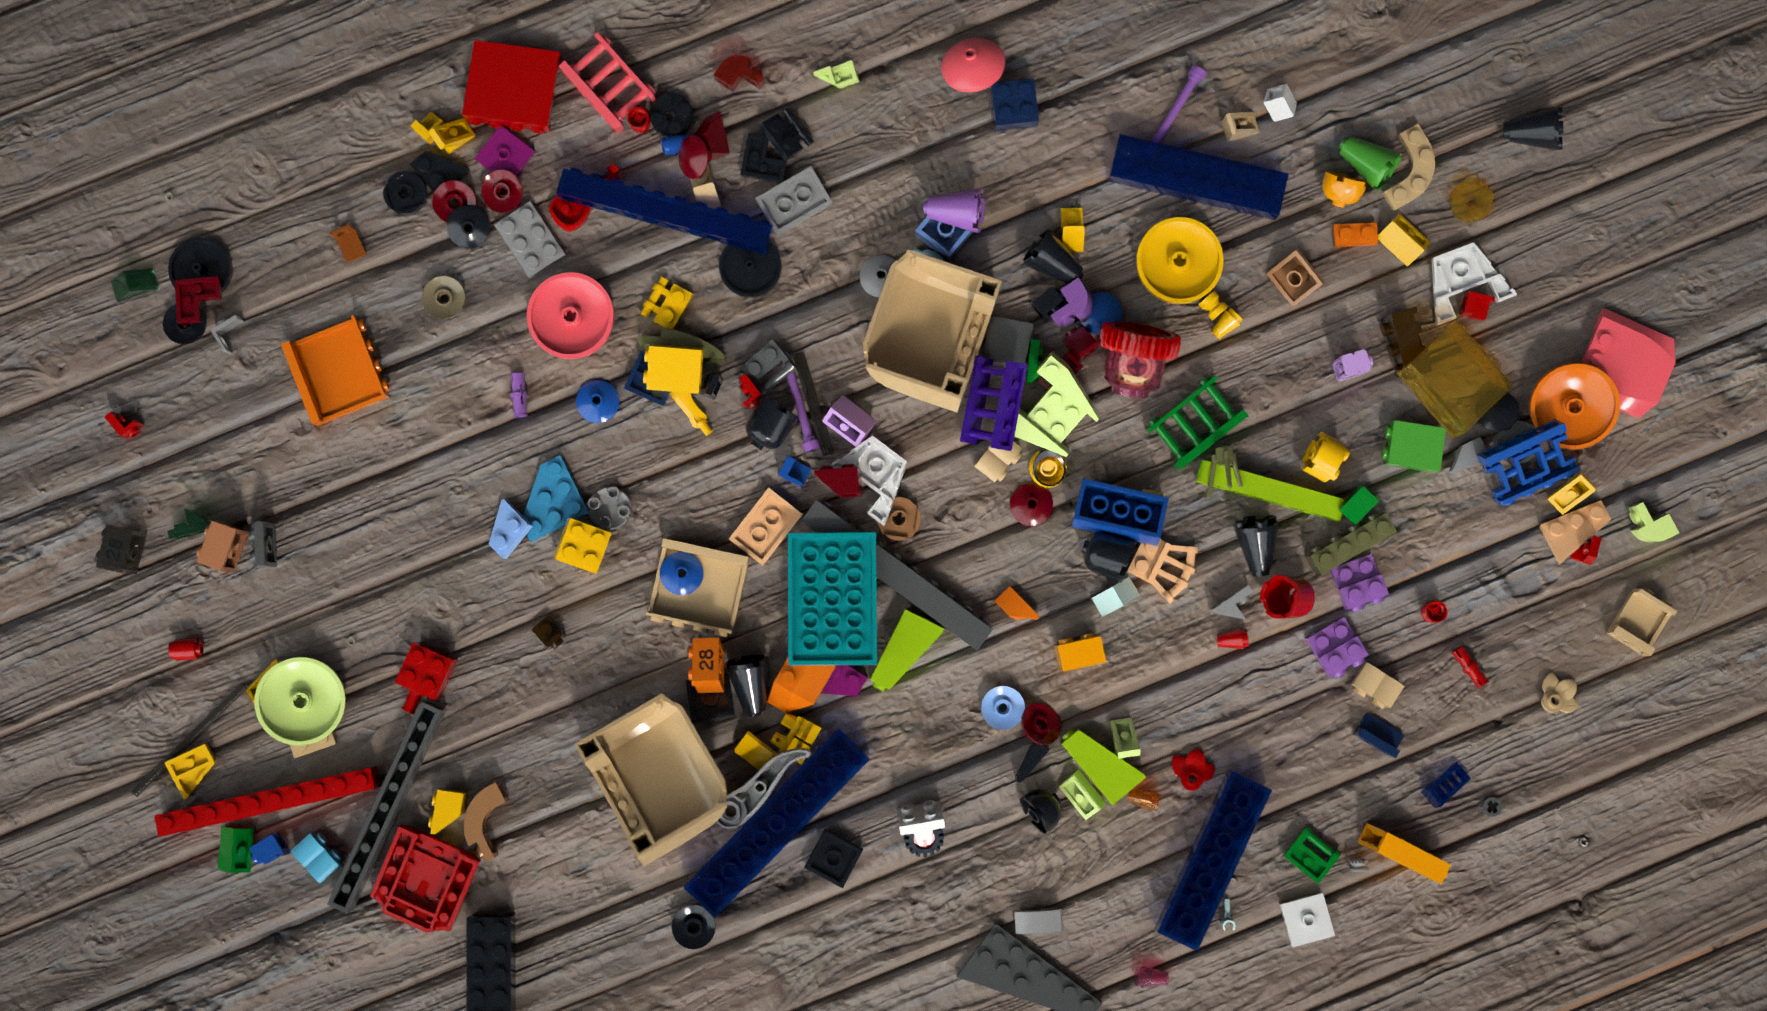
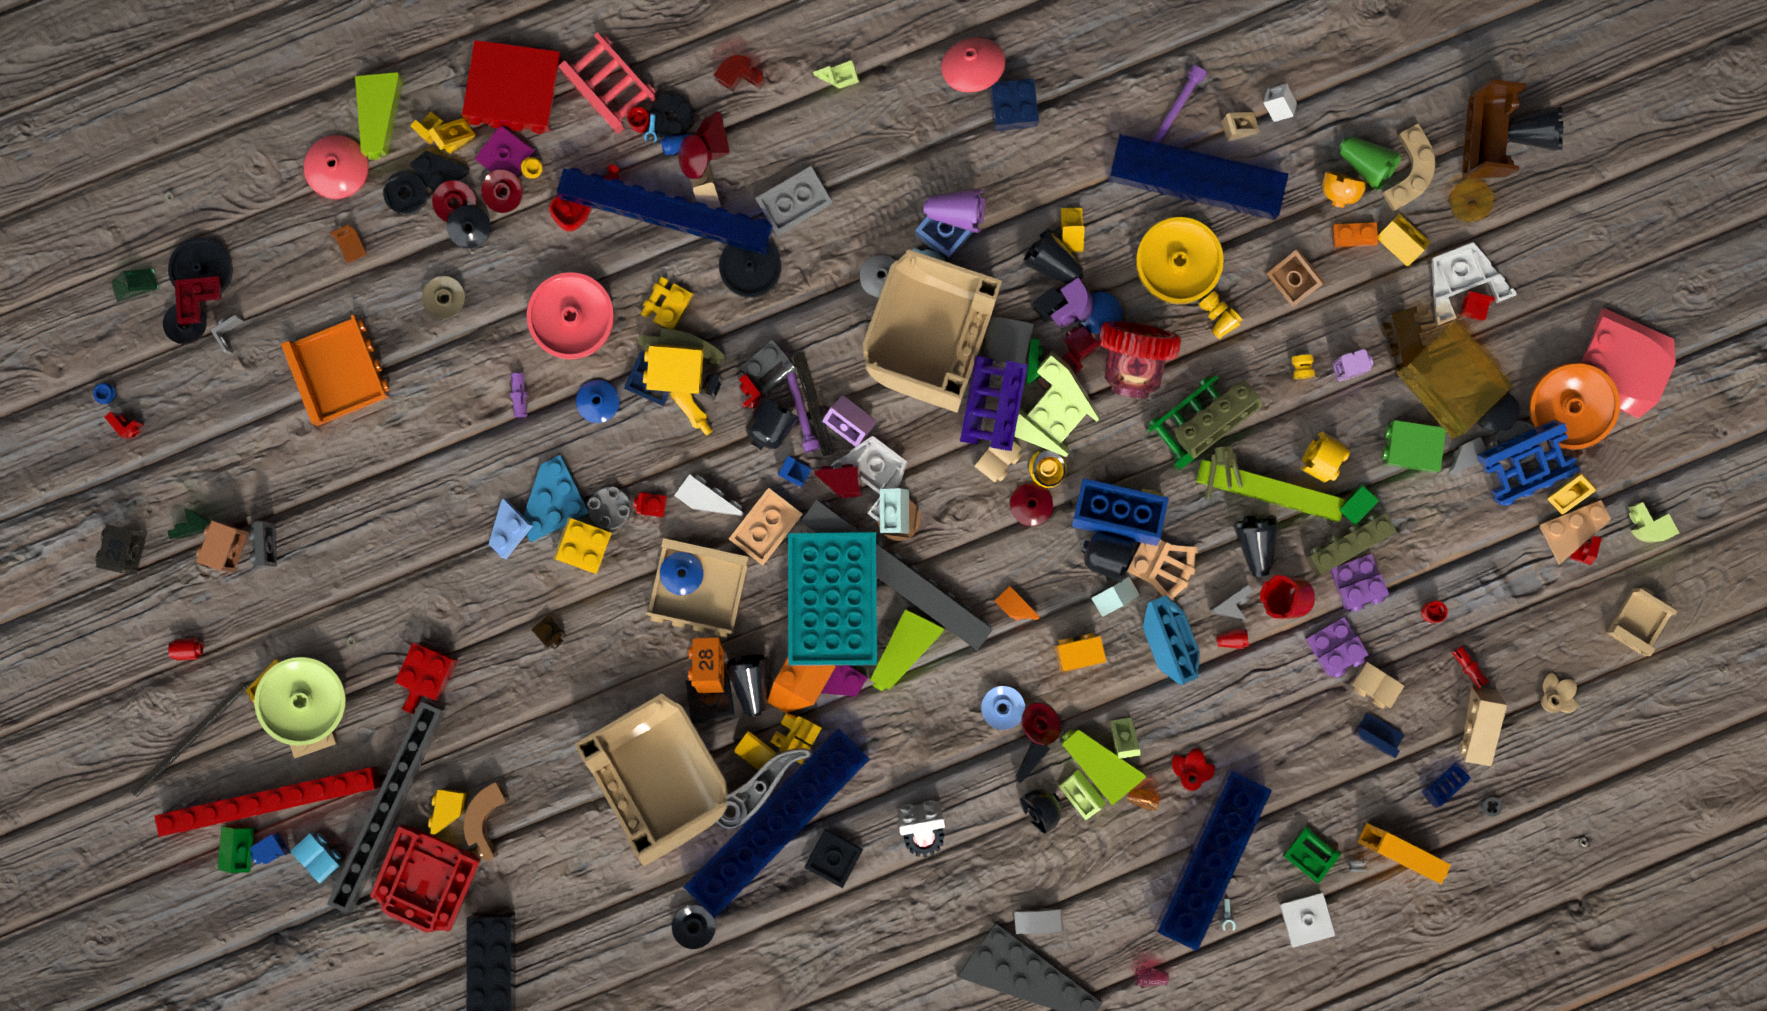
yellow wing [165,742,216,799] -> none
light grey plate [494,201,566,279] -> none
black plate [740,133,787,183] -> none
black plate [760,107,814,161] -> none
none -> blue plate [93,383,116,404]
none -> coral dish [304,135,369,199]
none -> lime slope [355,72,403,160]
none -> yellow plate [521,157,543,179]
none -> red bracket [633,492,667,518]
none -> dark azure hand [644,113,659,143]
none -> white slope [674,474,744,516]
none -> light aqua panel [880,488,909,533]
none -> dark azure wedge [1143,595,1200,685]
none -> olive brick [1175,380,1263,459]
none -> yellow wheel [1291,355,1315,379]
none -> tan wedge [1459,686,1507,766]
none -> reddish brown windscreen [1462,79,1526,179]

